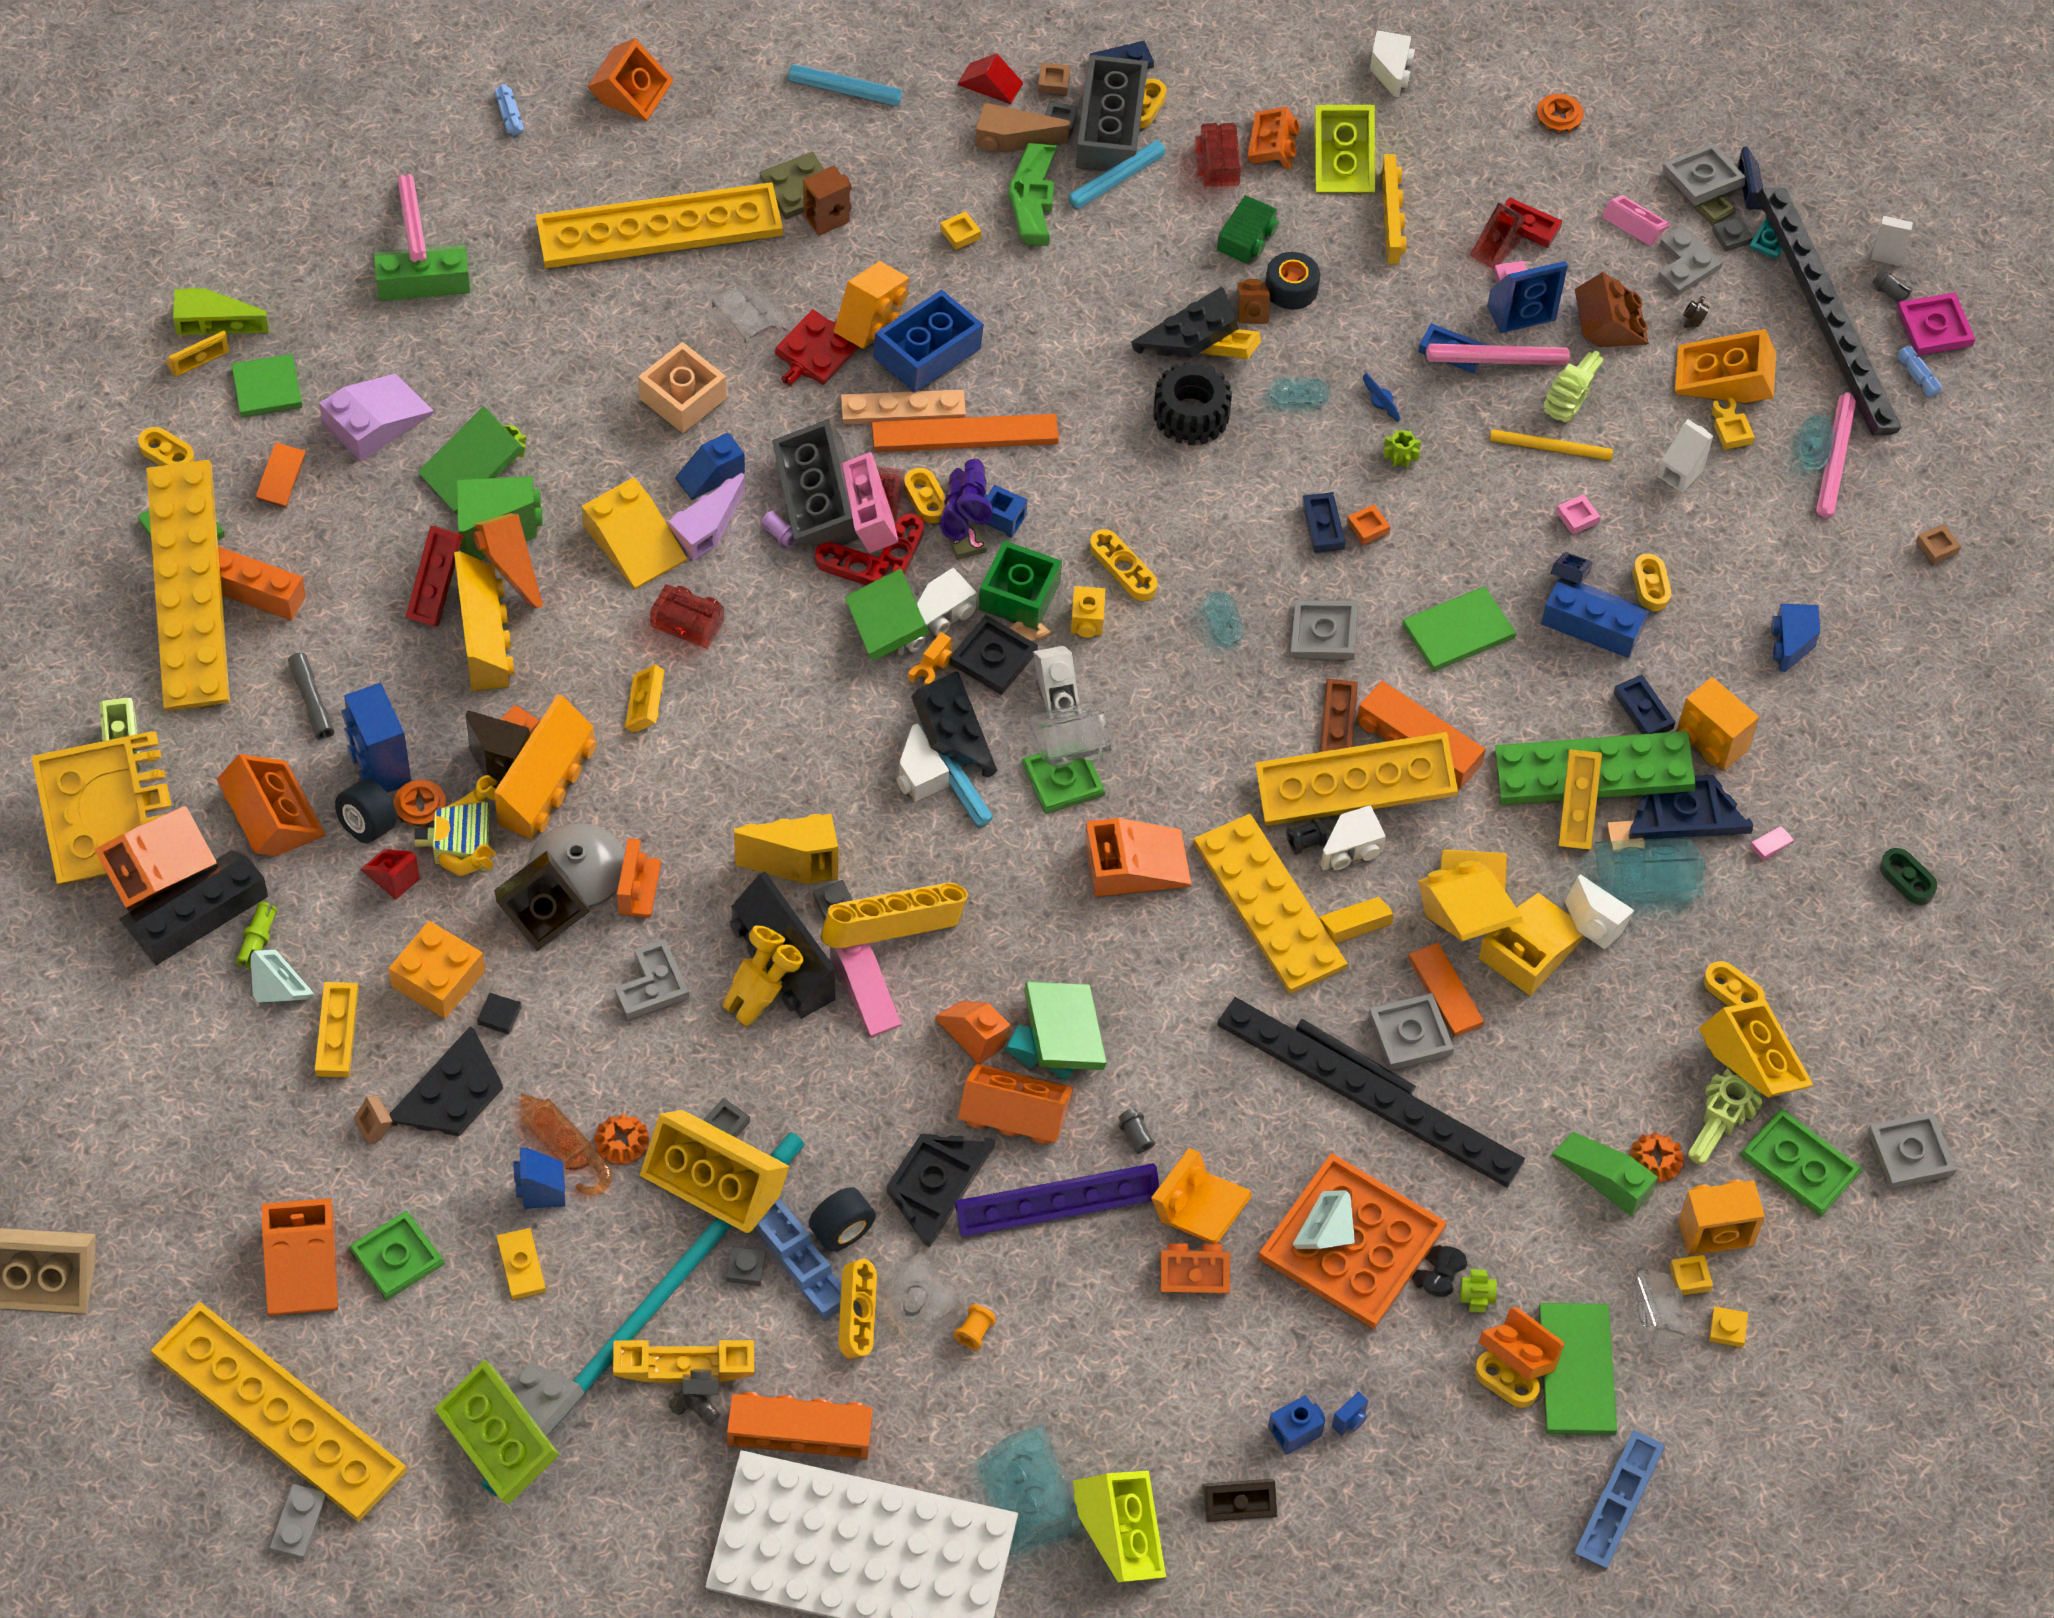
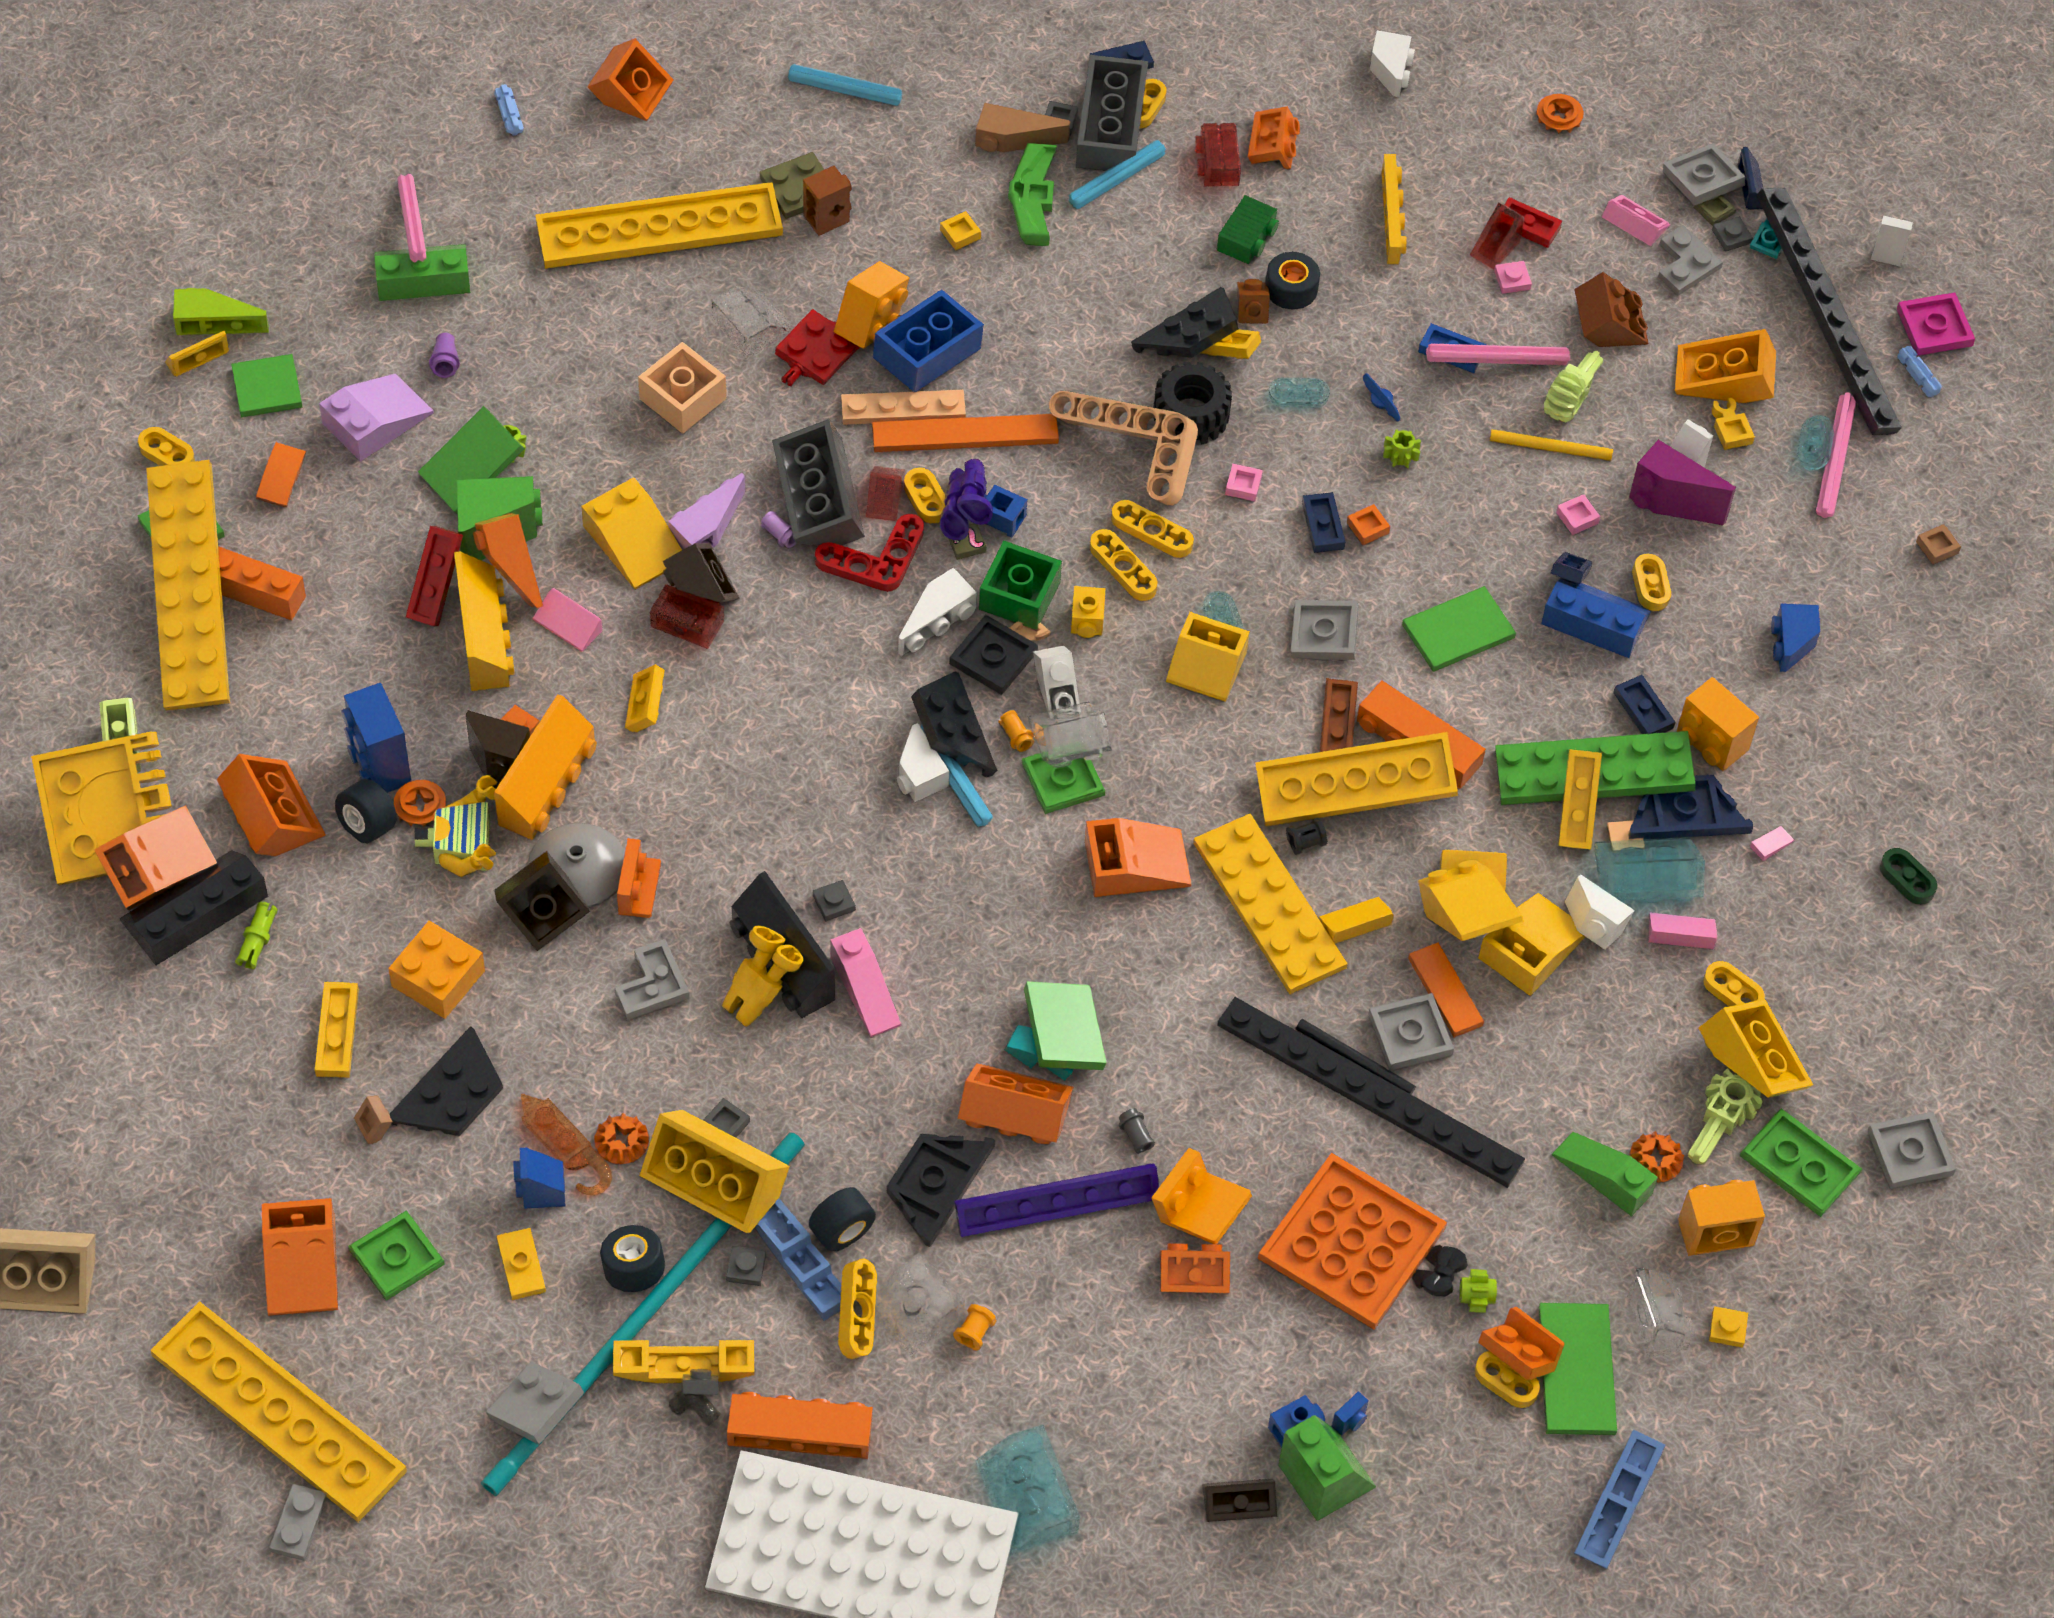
light aqua slope [251,950,315,1003] -> none
dark grey piece [288,652,334,740] -> none
red slope [360,849,420,900] -> none
lime plate [434,1360,560,1505] -> none
black tile [477,993,521,1035] -> none
blue slope [676,432,745,500] -> none
yellow slope [734,814,838,884] -> none
yellow beam [820,883,968,948] -> none
bright pink slope [842,452,898,553] -> none
bright green tile [845,568,930,661] -> none
light orange plate [908,632,953,686] -> none
orange slope [935,1001,1011,1064] -> none
red slope [958,53,1023,104] -> none
medium nougat plate [1038,63,1070,95] -> none
neon yellow slope [1073,1471,1166,1583] -> none
light aqua slope [1292,1190,1355,1249] -> none
neon yellow slope [1314,105,1375,193] -> none
white slope [1321,805,1386,870] -> none
blue slope [1487,261,1568,333] -> none
yellow plate [1669,1255,1713,1296] -> none
dark brown plate [1683,296,1710,328] -> none
dark grey pin [1873,269,1913,302] -> none
none -> medium lavender cone [429,333,460,378]
none -> bright pink slope [533,588,602,652]
none -> black wheel [600,1225,665,1292]
none -> dark brown slope [662,543,739,602]
none -> light orange pin [998,710,1034,752]
none -> light nougat beam [1049,391,1198,505]
none -> yellow beam [1111,500,1194,558]
none -> yellow slope [1166,612,1250,702]
none -> bright pink plate [1225,464,1263,502]
none -> bright green slope [1278,1415,1376,1521]
none -> magenta slope [1629,439,1736,525]
none -> bright pink slope [1648,913,1717,949]

